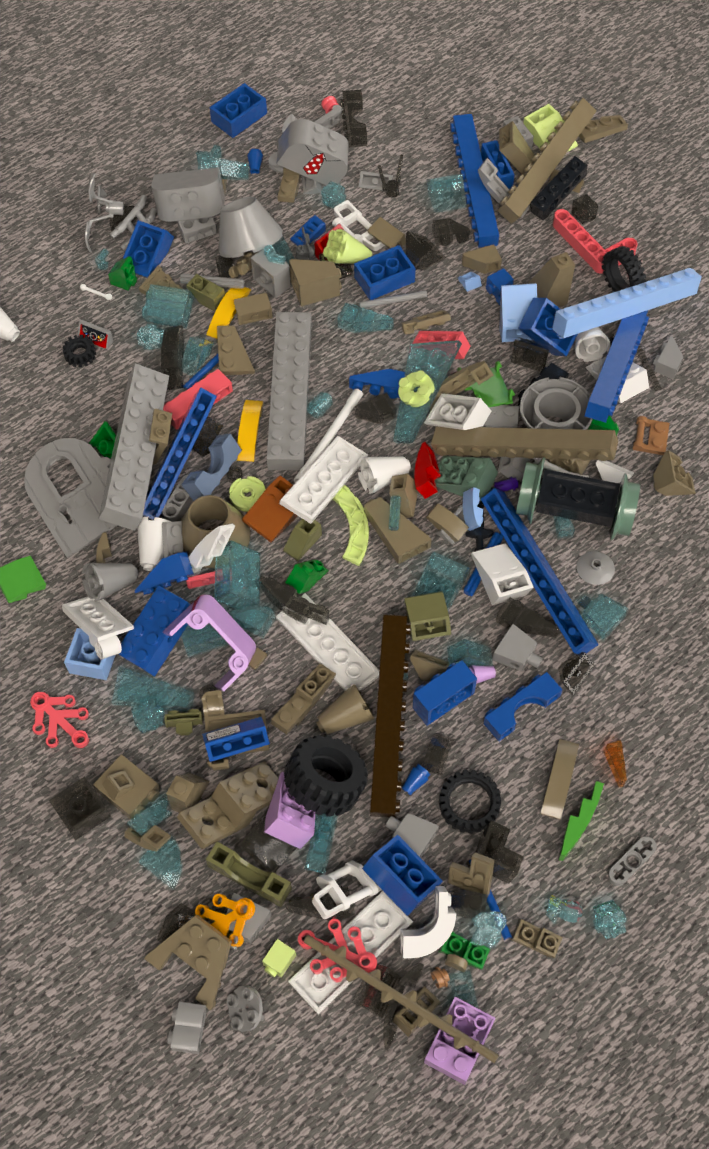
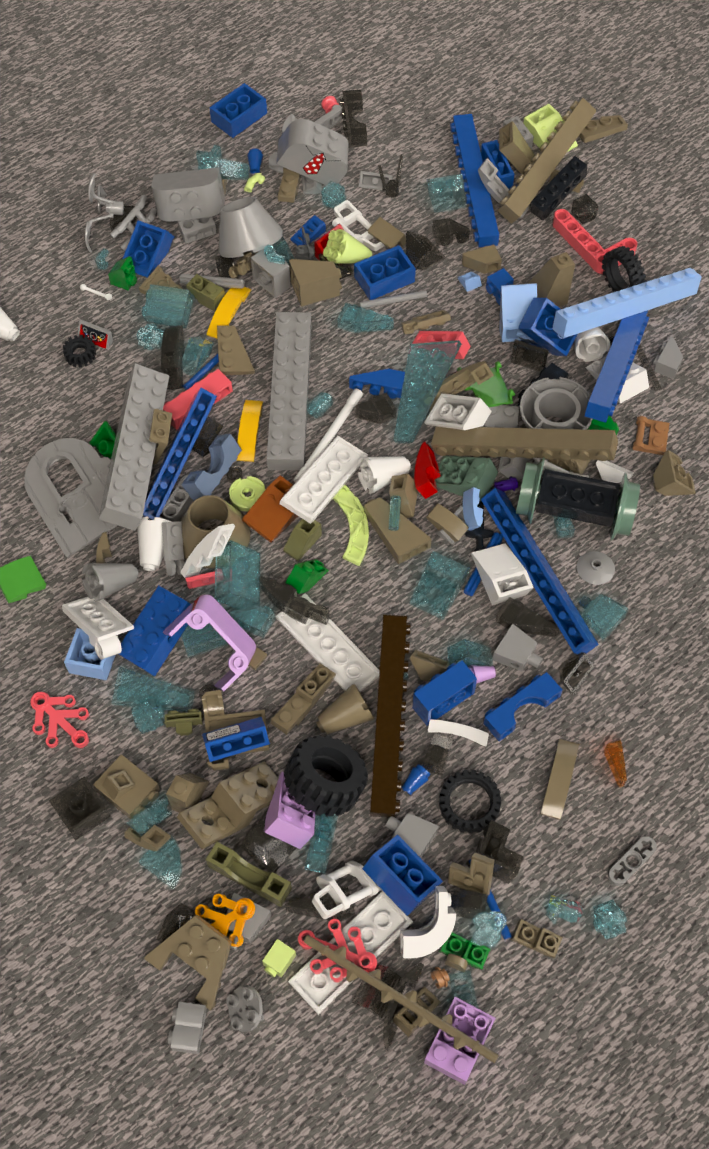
blue slope [135,552,194,595] -> none
dark tan panel [234,293,273,325] -> none
yellowish green plate [398,370,434,407] -> none
olive slope [404,591,451,641] -> none
bright green slope [559,781,604,861] -> none
none -> yellowish green arm [244,173,265,192]
none -> white sticker [428,719,489,746]

